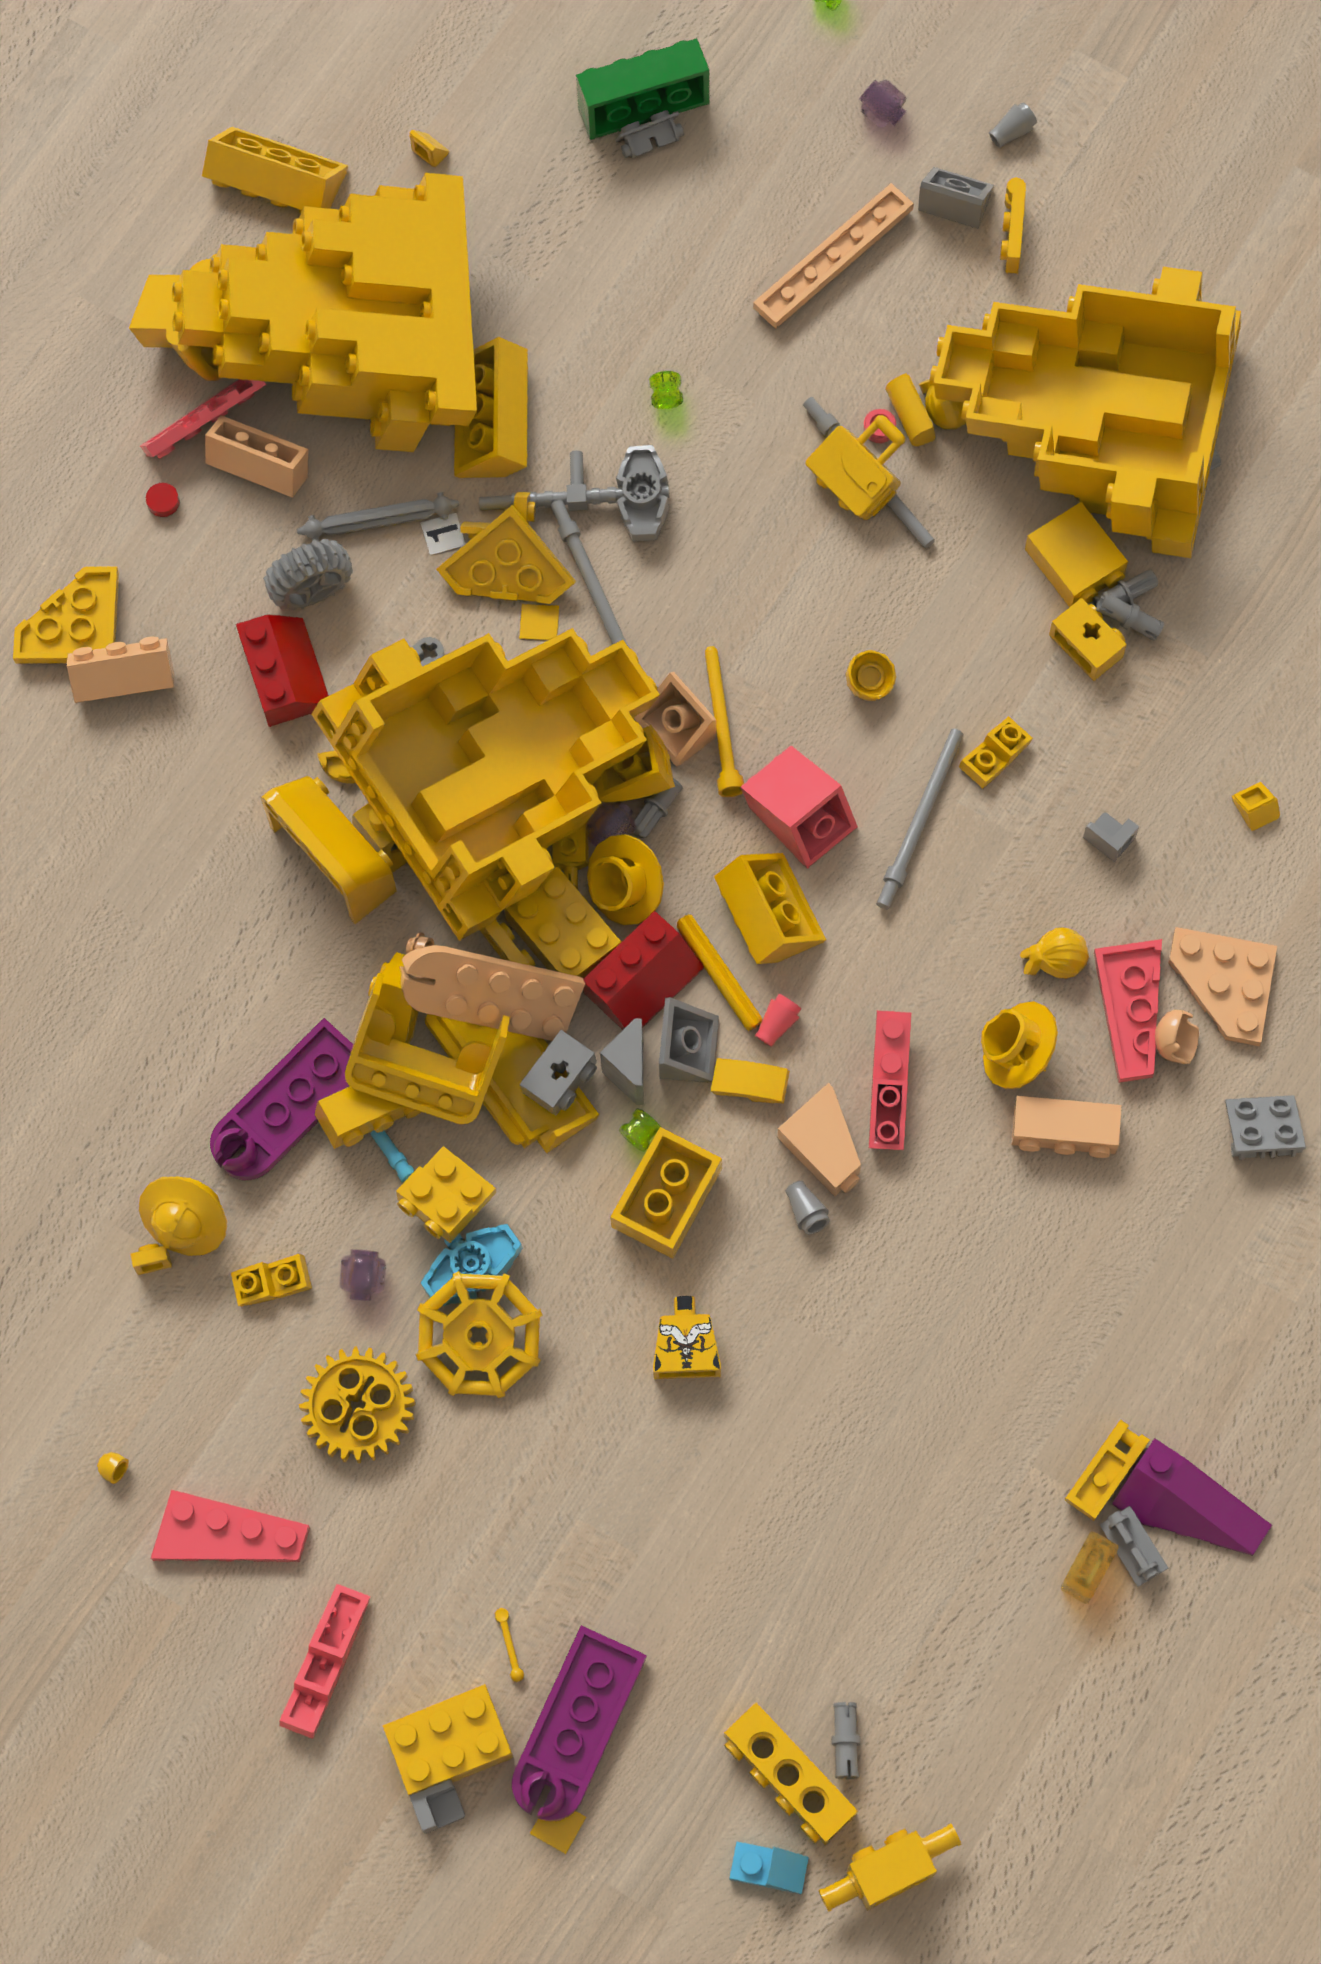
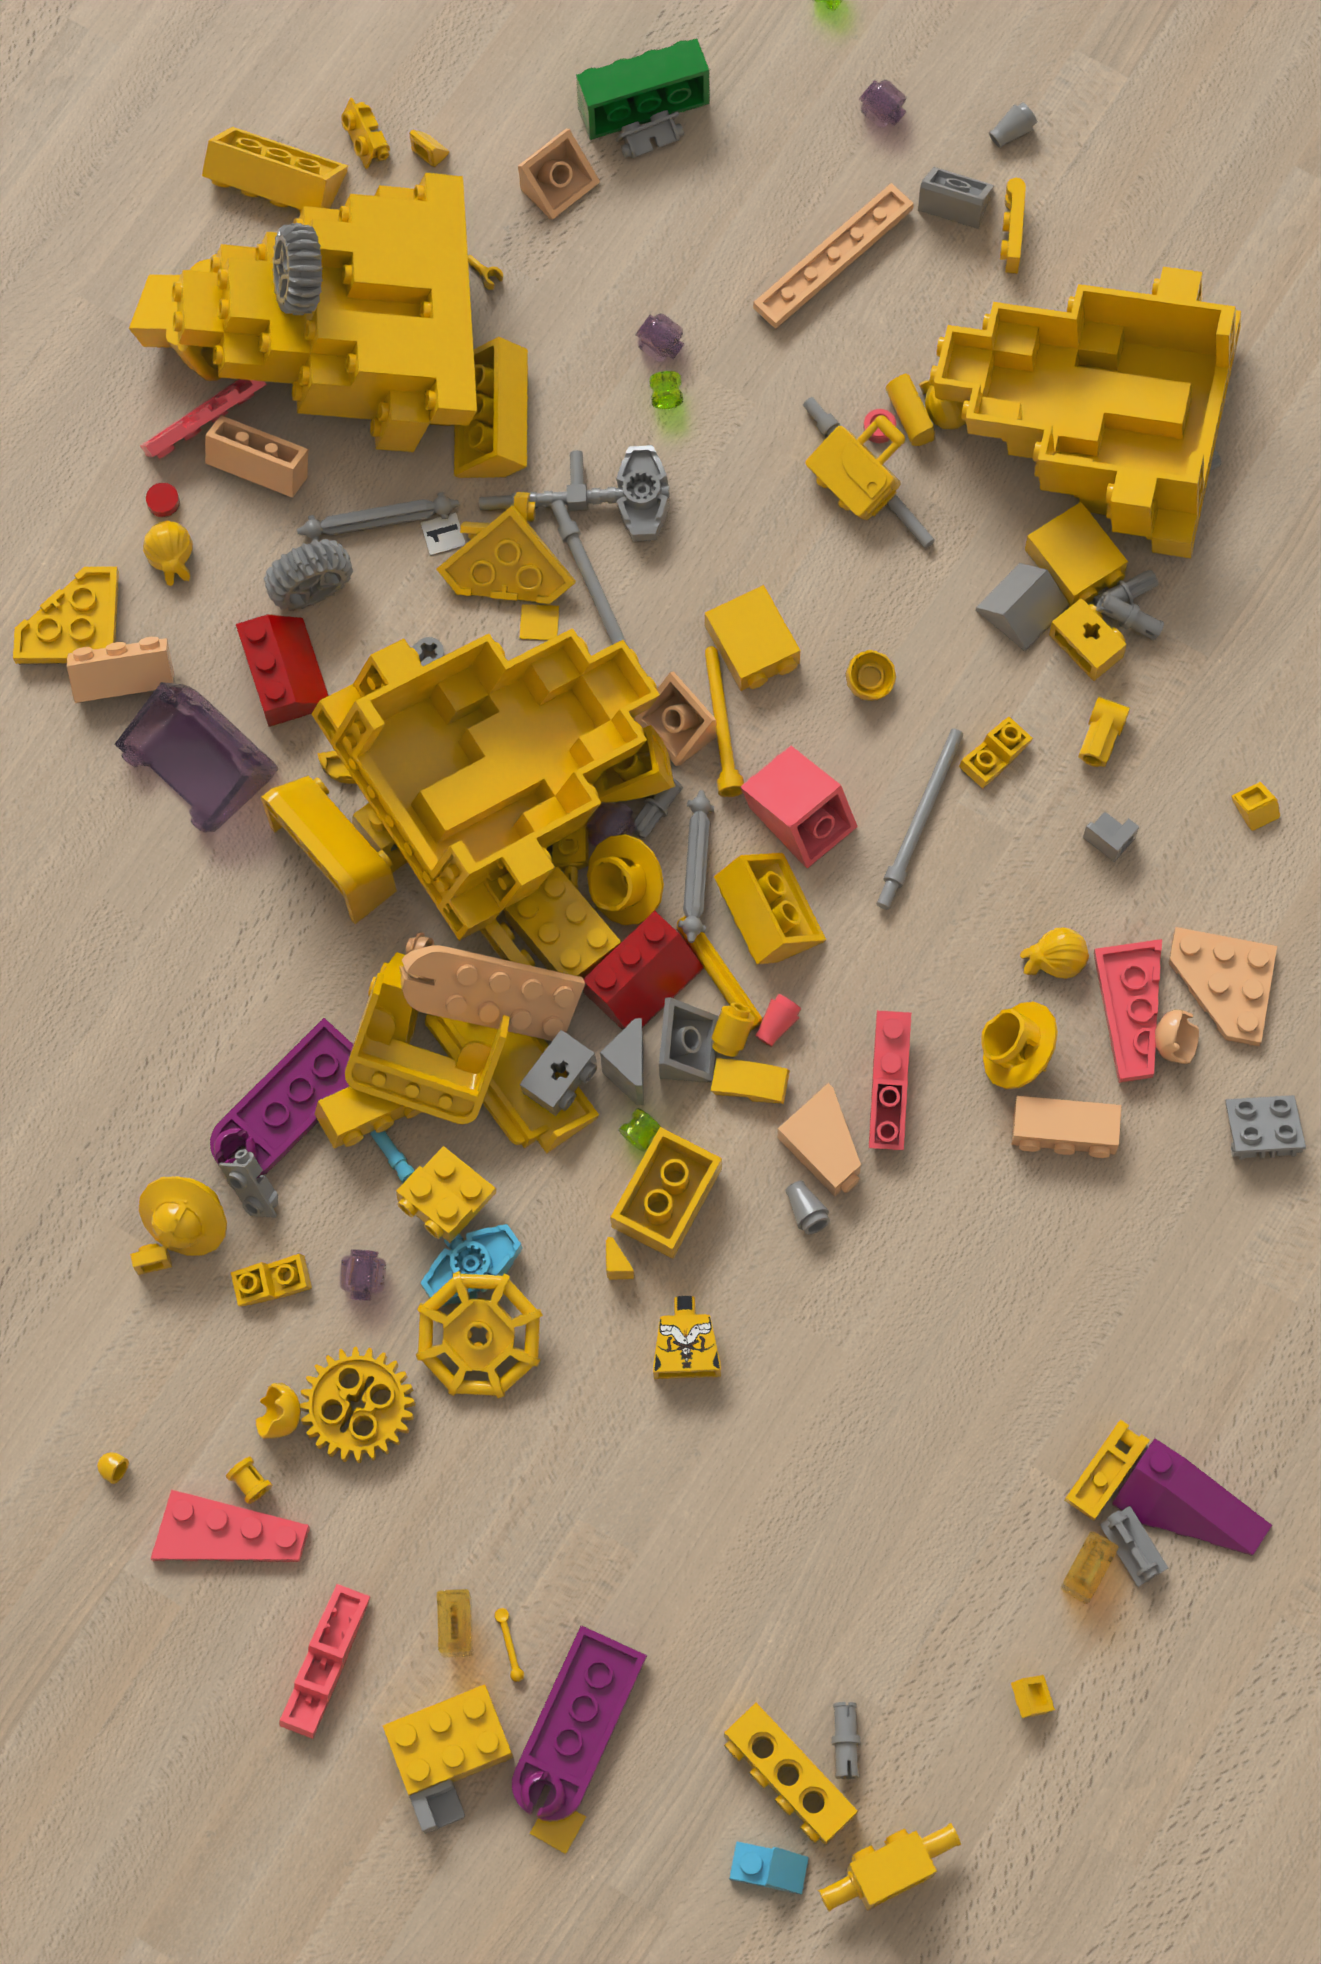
none -> clear purple windscreen [114,682,278,832]
none -> yellow piece [143,521,193,586]
none -> light grey hinge [219,1149,278,1218]
none -> yellow bush [226,1456,273,1504]
none -> yellow hair [256,1383,301,1439]
none -> light grey gear [272,223,323,315]
none -> yellow hinge [341,97,390,168]
none -> clear yellow piece [437,1589,473,1658]
none -> yellow hand [468,255,503,290]
none -> light nougat slope [518,128,600,220]
none -> yellow slope [606,1237,634,1280]
none -> clear purple head [635,313,685,362]
none -> light grey wheel [678,790,714,943]
none -> yellow brick [705,585,801,691]
none -> yellow brick [711,1003,755,1057]
none -> light grey slope [976,563,1069,651]
none -> yellow plate [1011,1675,1055,1718]
none -> yellow piece [1078,696,1130,767]

